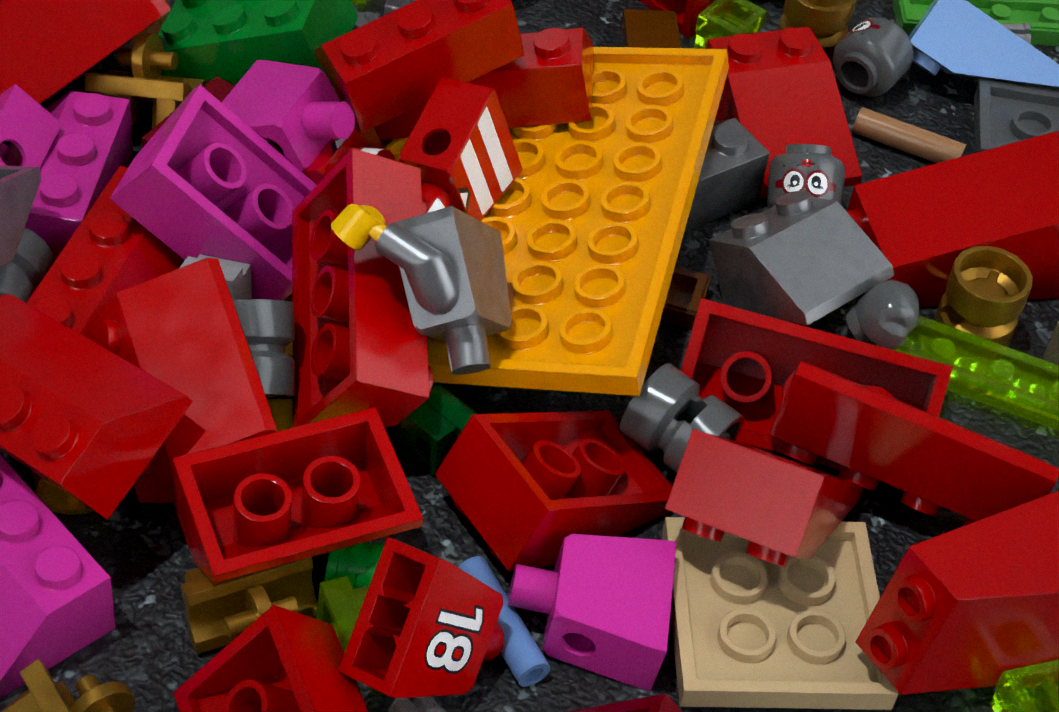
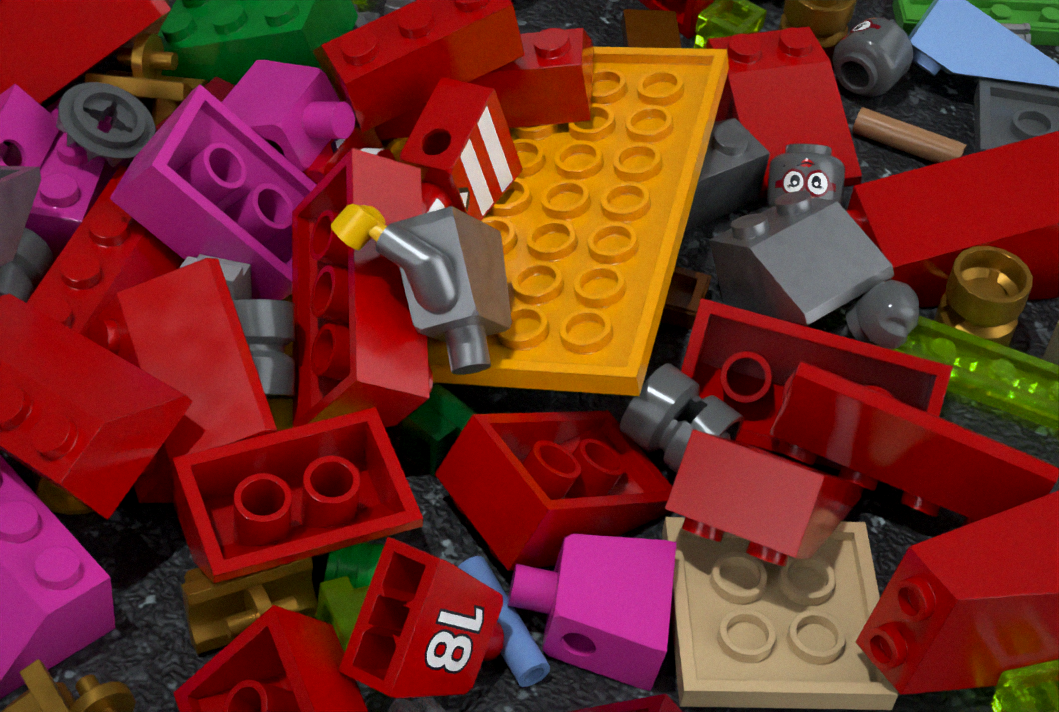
none -> dark grey gear [56,82,155,168]

